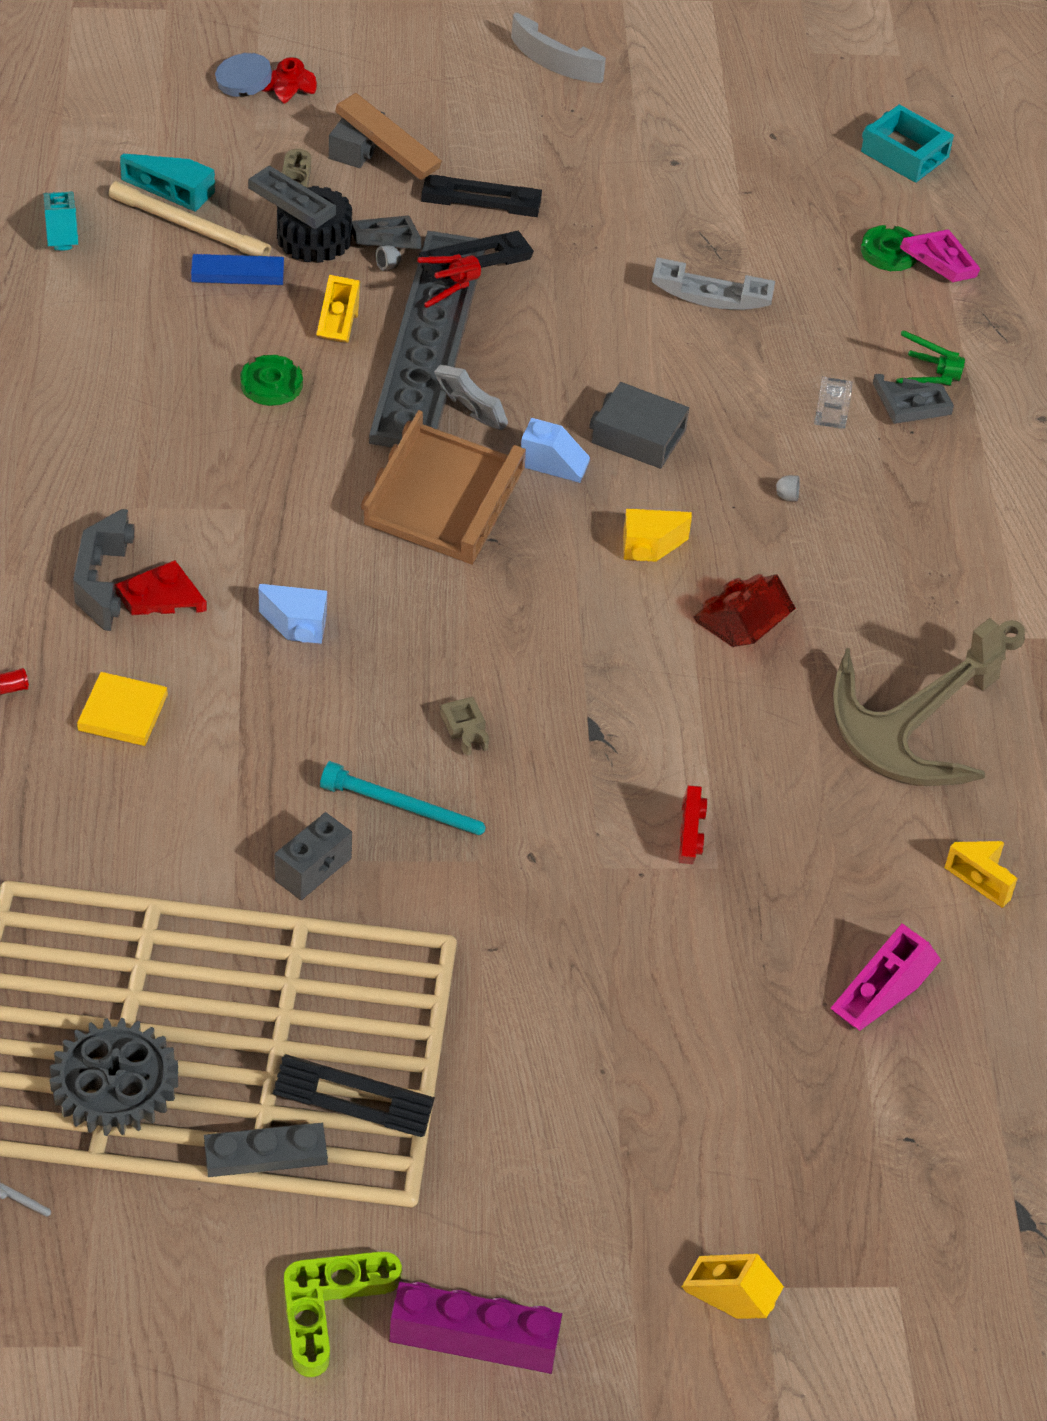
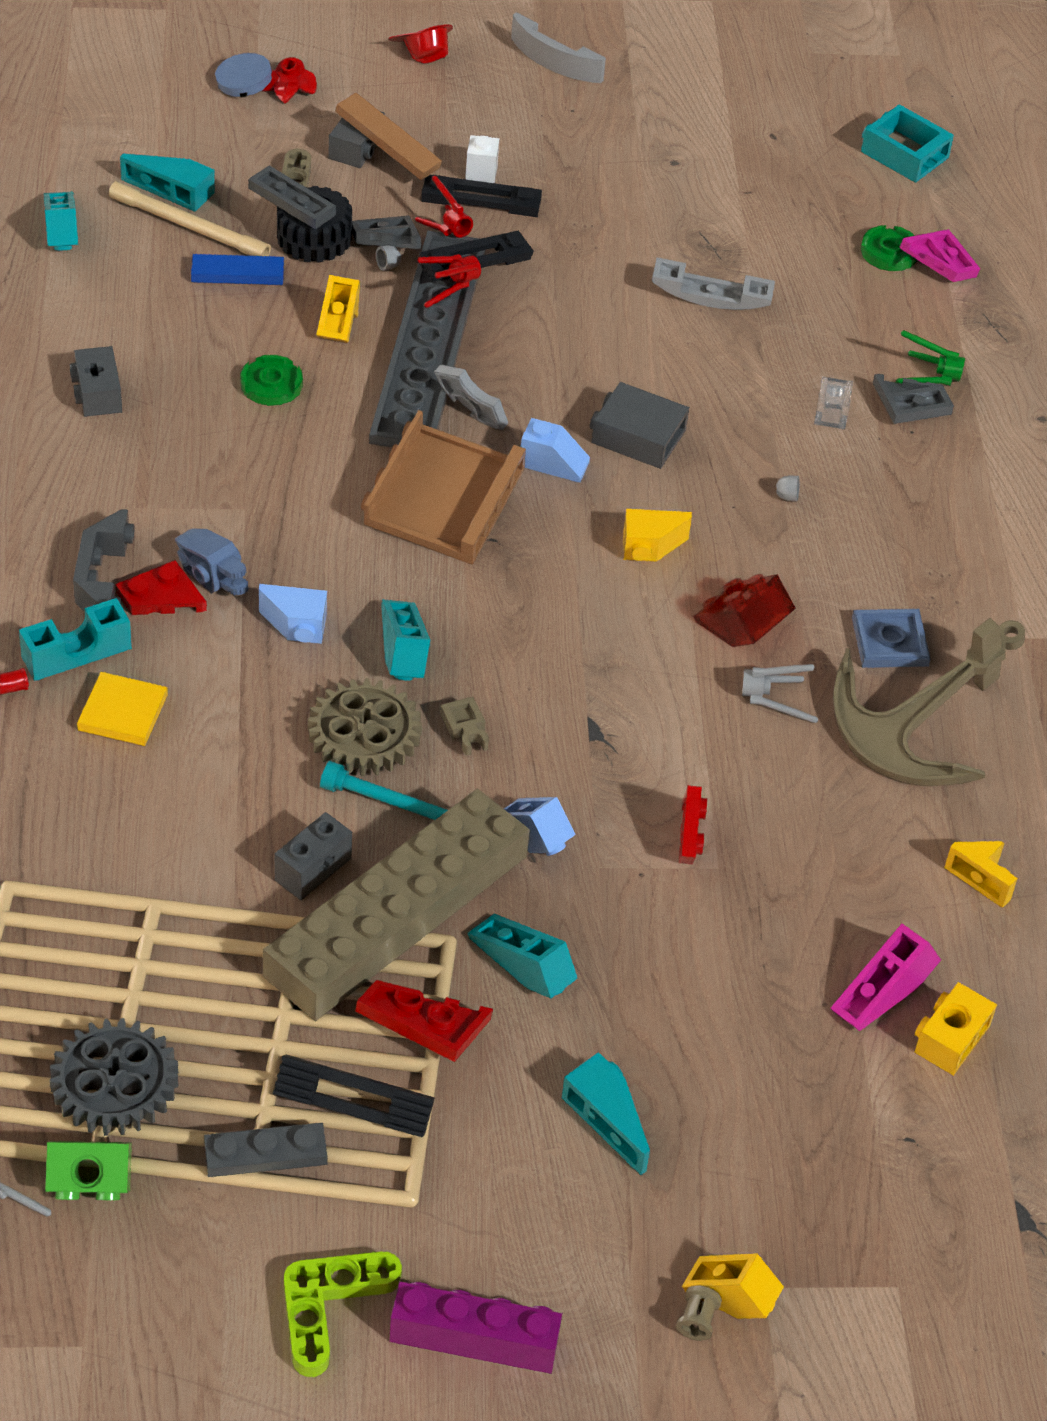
none -> teal arch [19,598,132,681]
none -> bright green brick [45,1141,132,1200]
none -> dark grey brick [69,346,122,417]
none -> sand blue hinge [175,528,249,596]
none -> dark tan brick [263,788,530,1021]
none -> dark tan gear [308,678,422,776]
none -> red wing [355,980,493,1062]
none -> teal slope [381,599,431,681]
none -> red piece [388,24,453,64]
none -> red plant [415,176,473,238]
none -> white brick [466,135,499,183]
none -> teal slope [468,913,578,999]
none -> light blue slope [504,797,576,856]
none -> teal slope [562,1052,650,1175]
none -> dark tan bush [676,1285,722,1341]
none -> light grey plant [742,664,818,723]
none -> sand blue tile [852,609,931,668]
none -> yellow brick [914,982,997,1076]

